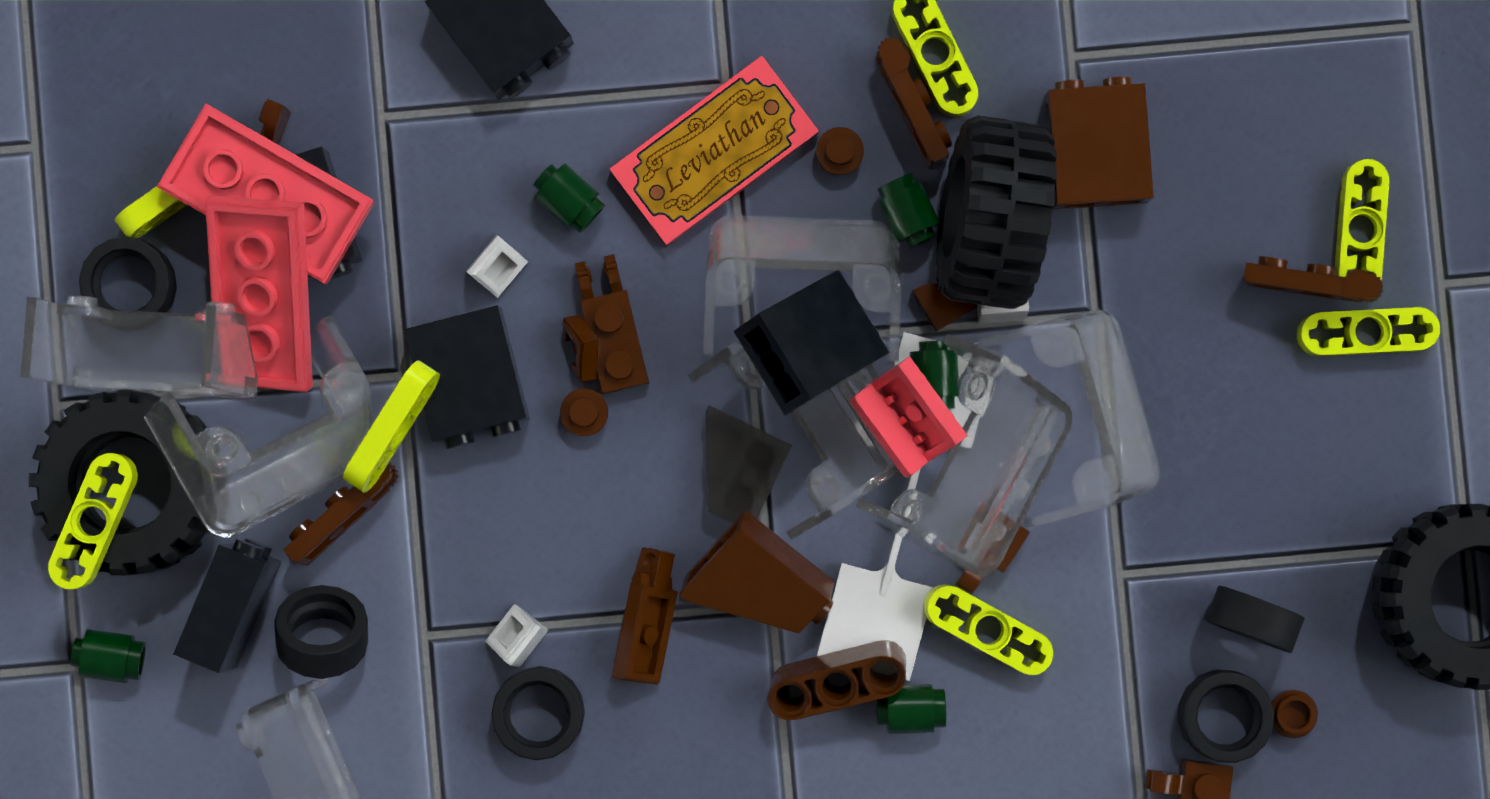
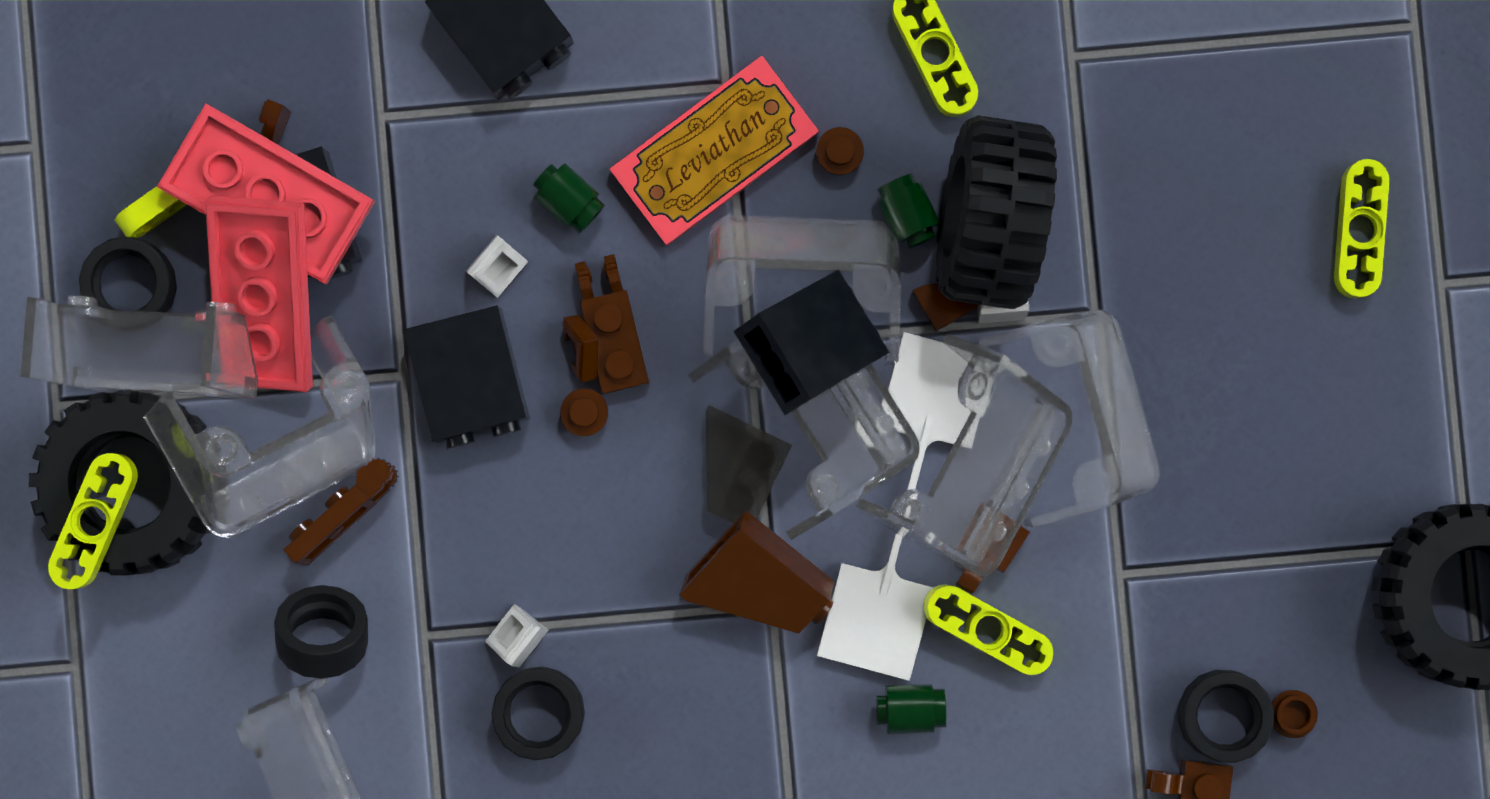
dark green brick [71,629,146,683] -> none
black brick [173,538,281,673] -> none
neon yellow beam [343,360,440,493] -> none
reddish brown hinge [612,547,678,685] -> none
reddish brown beam [768,640,906,721] -> none
coral bracket [850,356,968,478] -> none
reddish brown hinge [876,36,952,170] -> none
dark green brick [909,341,959,409] -> none
reddish brown panel [1044,76,1154,210] -> none
black tyre [1206,585,1305,653] -> none
reddish brown hinge [1244,256,1383,304] -> none
neon yellow beam [1297,307,1440,356] -> none

